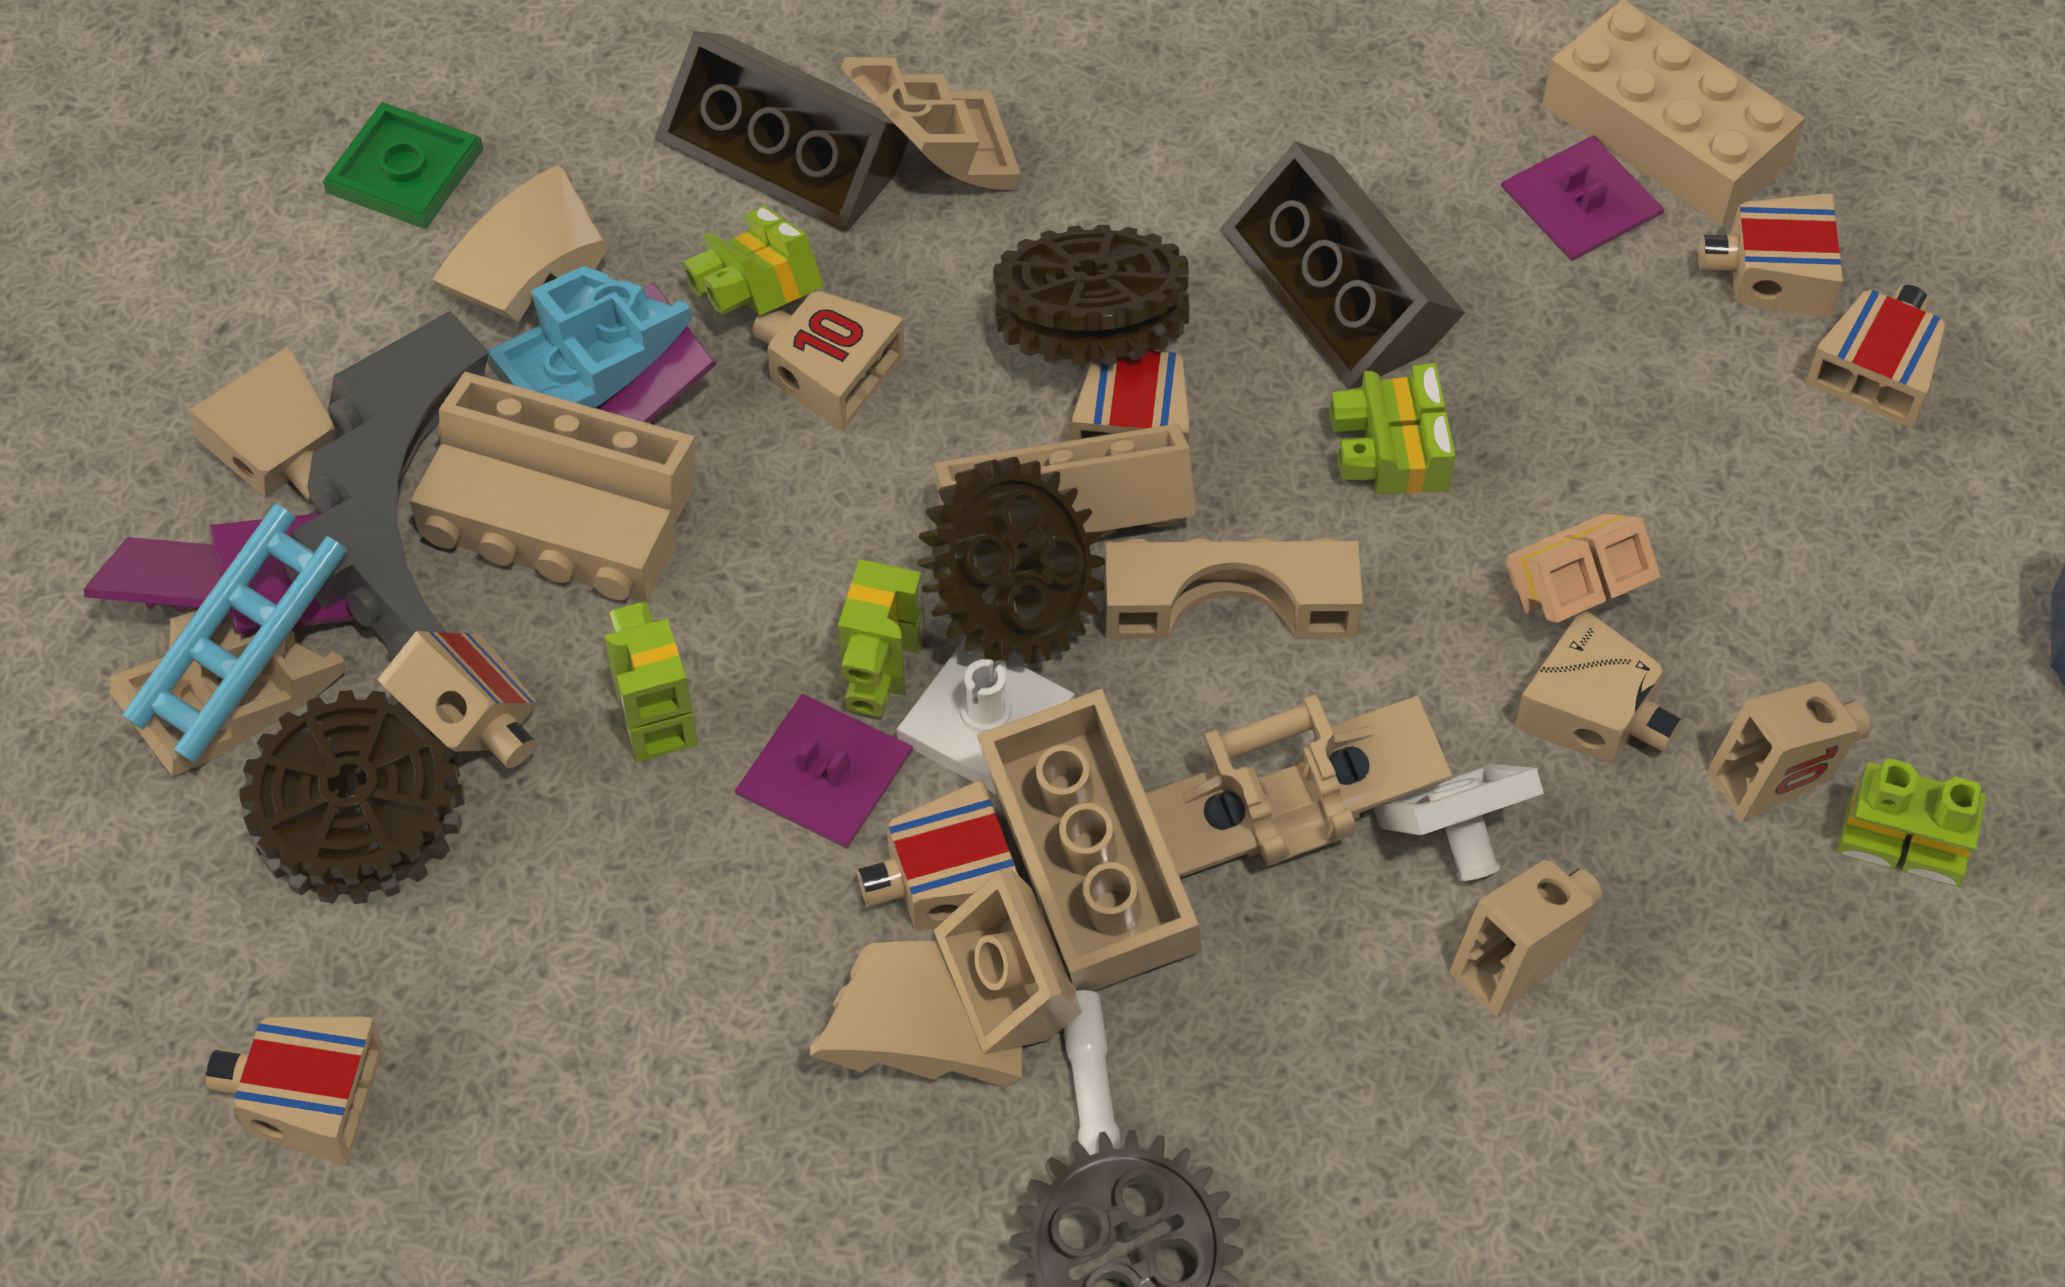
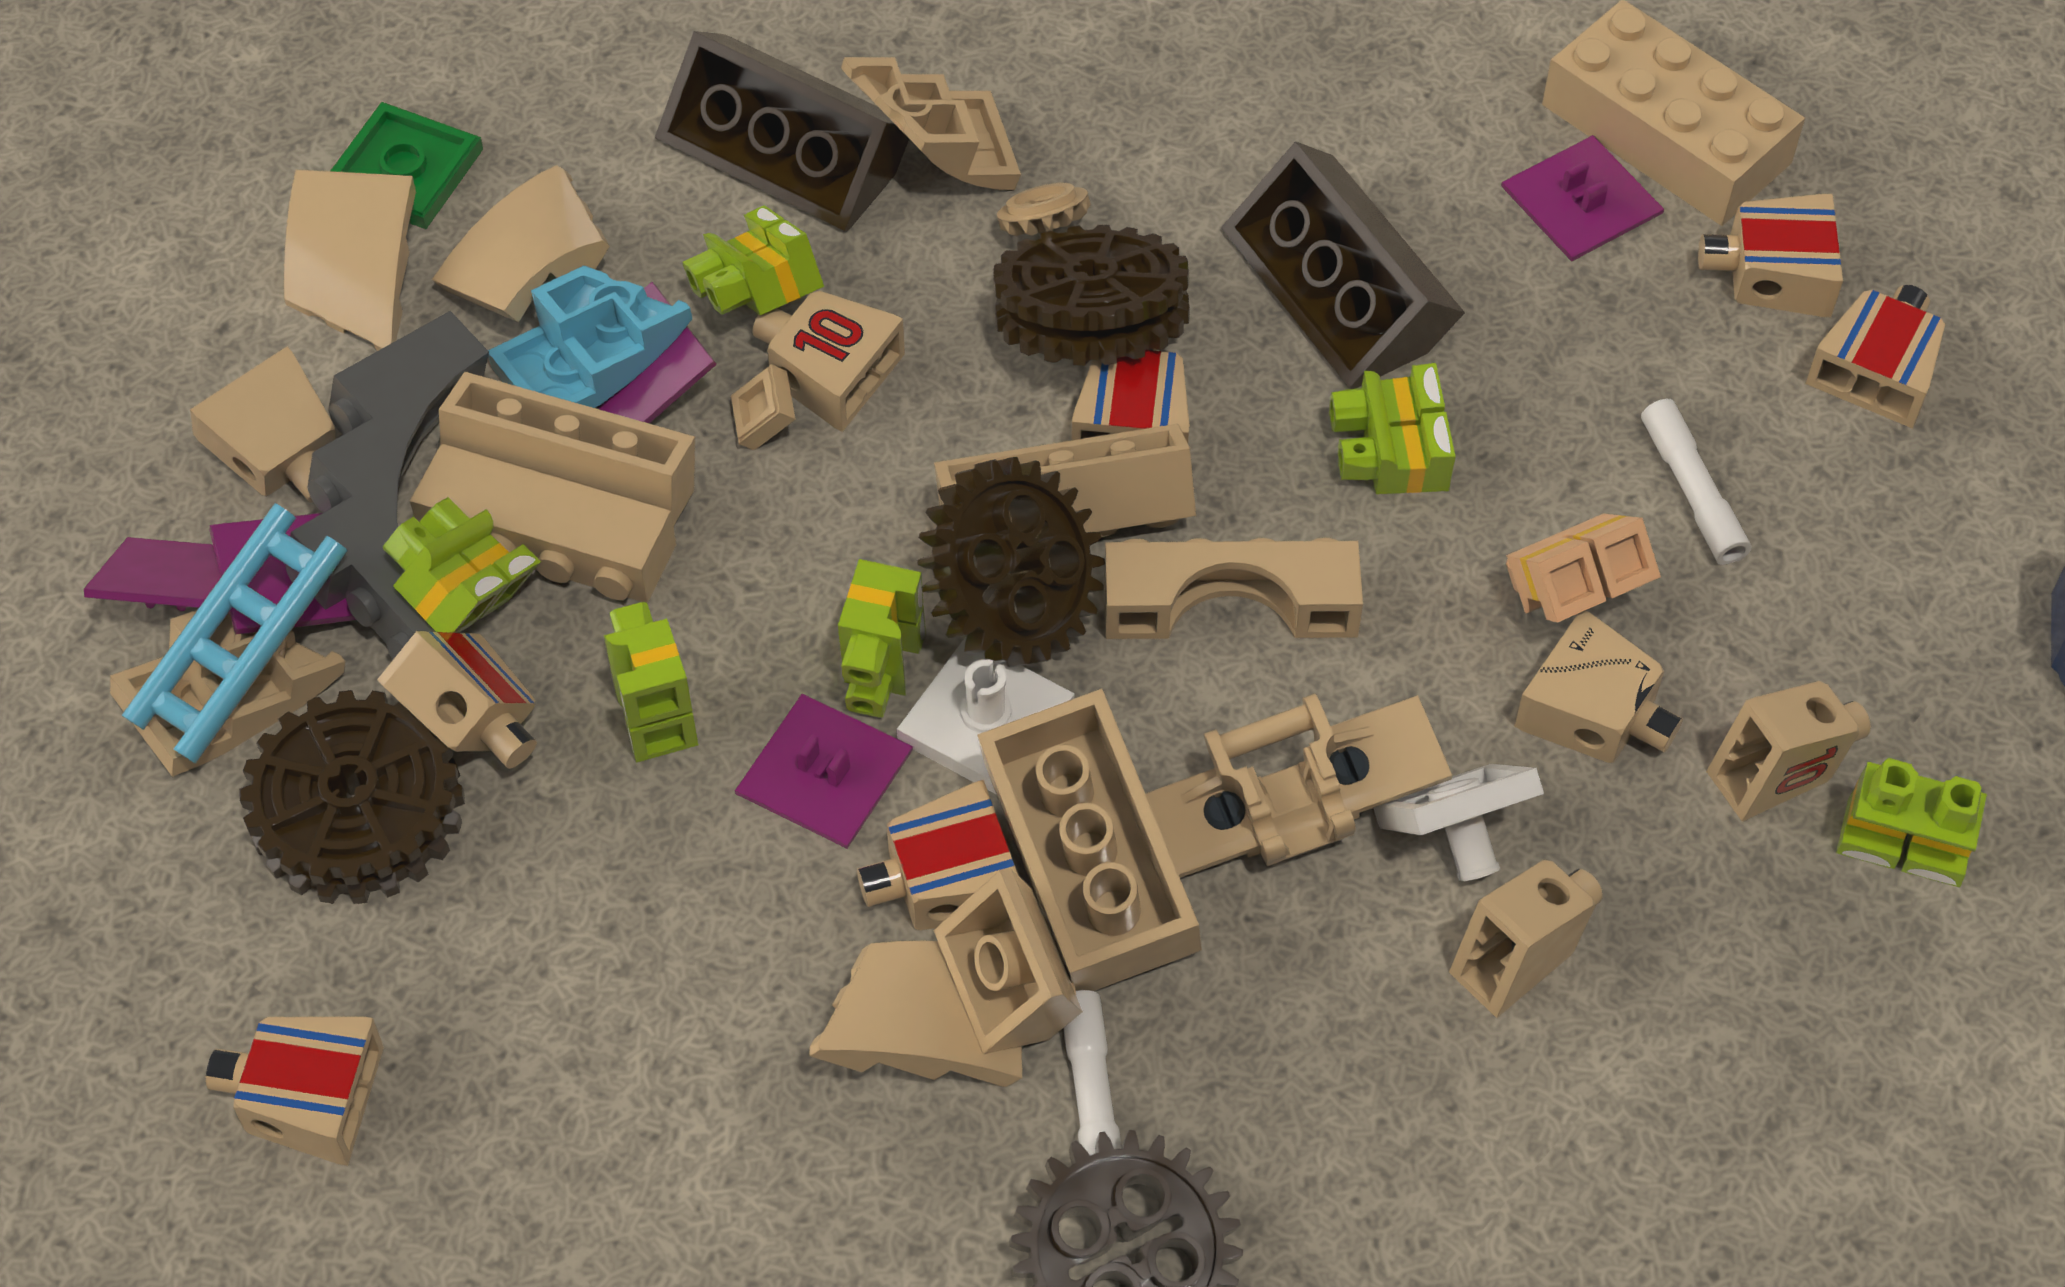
none -> tan slope [284,170,416,351]
none -> lime hips [383,497,541,633]
none -> tan tile [731,364,796,450]
none -> tan gear [997,183,1091,236]
none -> white piece [1641,399,1752,565]

